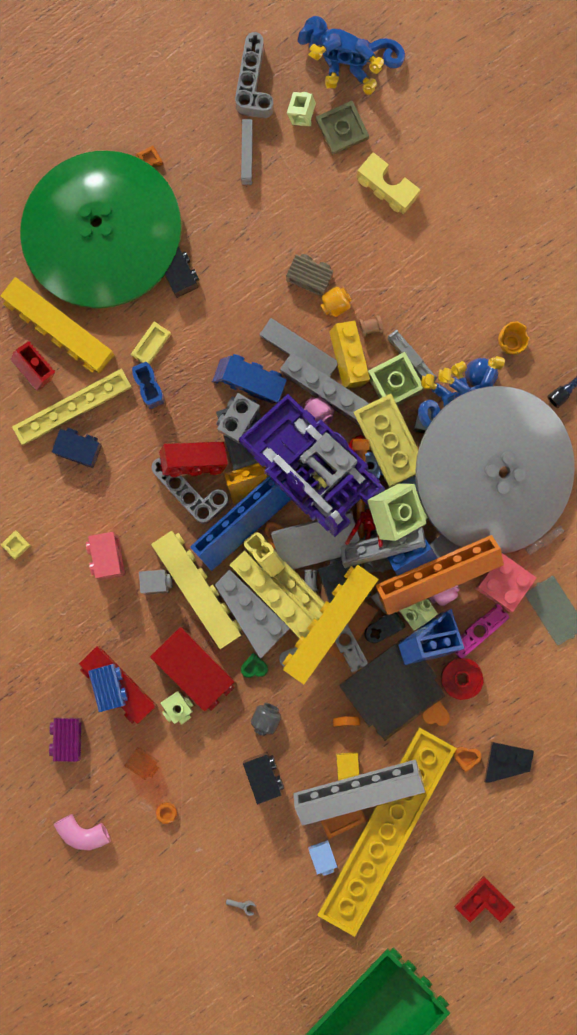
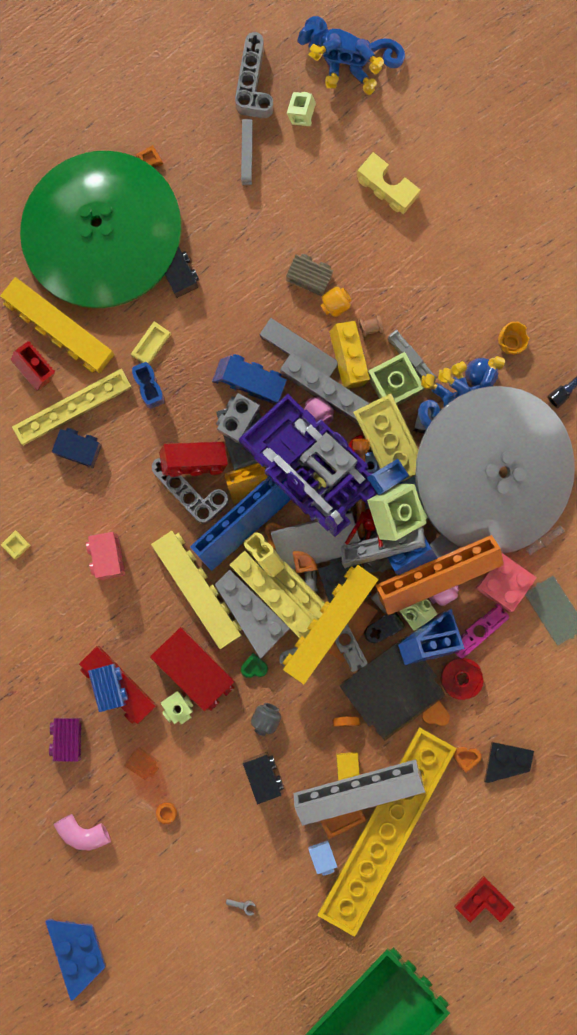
light grey brick [139,570,173,595] -> none
olive plate [316,101,369,155] -> none
none -> blue wing [45,919,106,1001]
none -> orange tile [293,551,318,573]
none -> blue tile [367,459,409,495]

